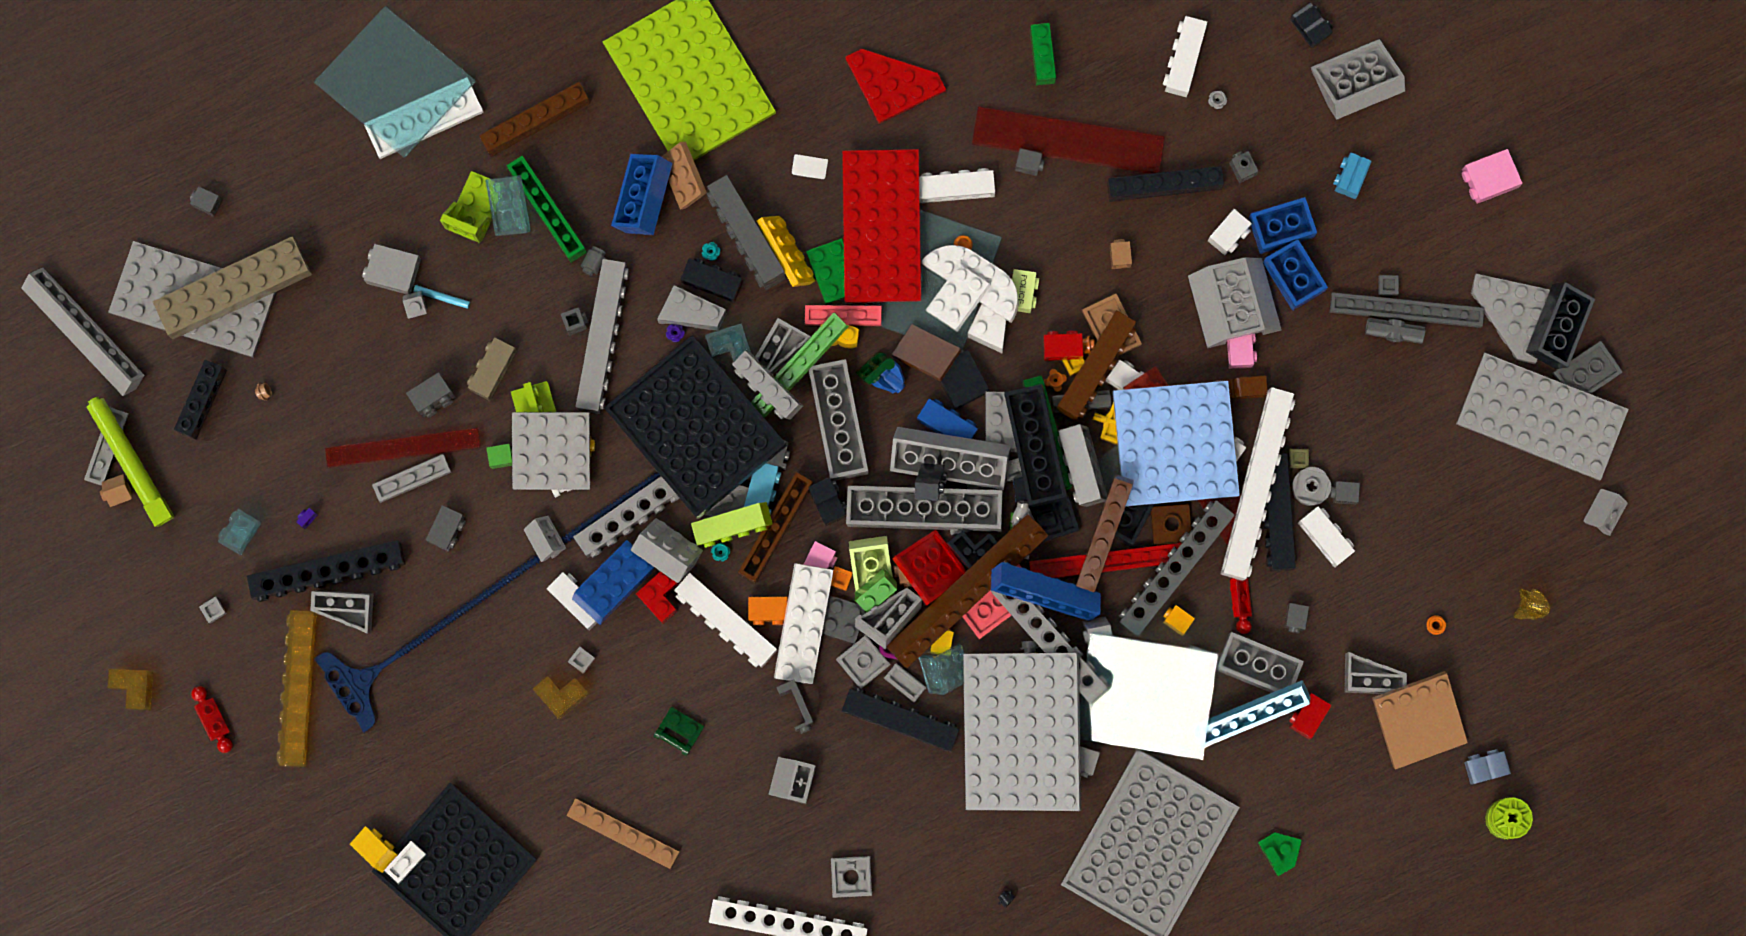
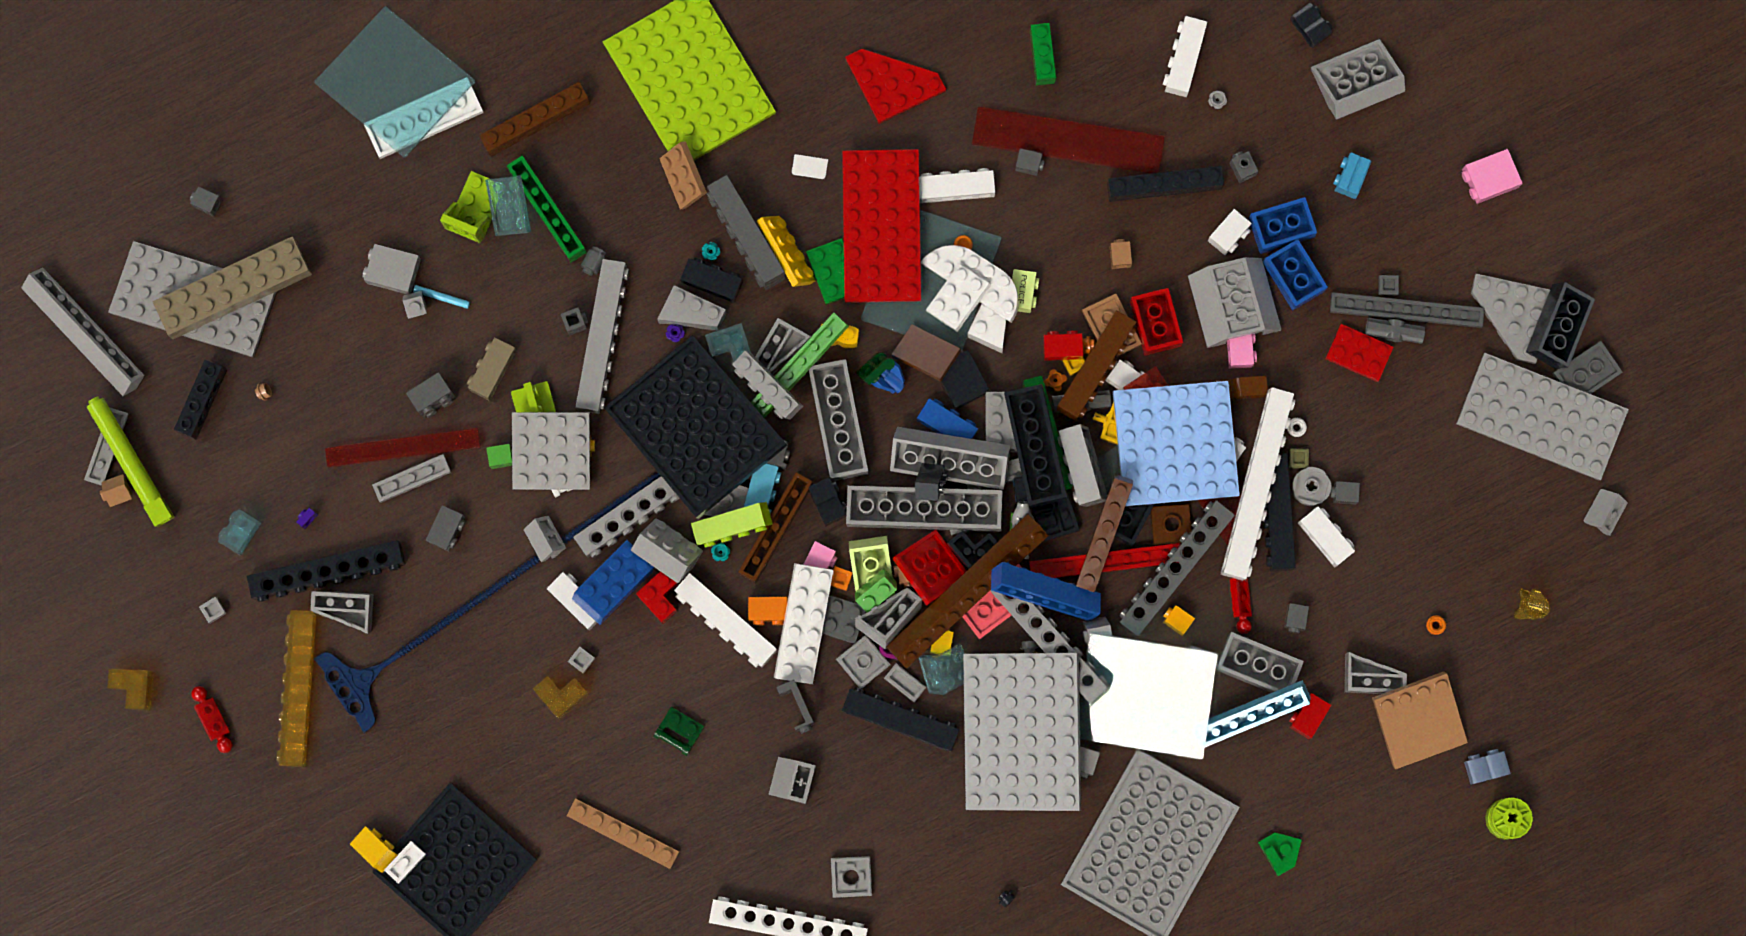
blue brick [611,154,673,235] -> none
coral plate [805,305,882,326] -> none
none -> red brick [1130,288,1183,356]
none -> white plate [1287,418,1307,437]
none -> red plate [1325,324,1393,382]

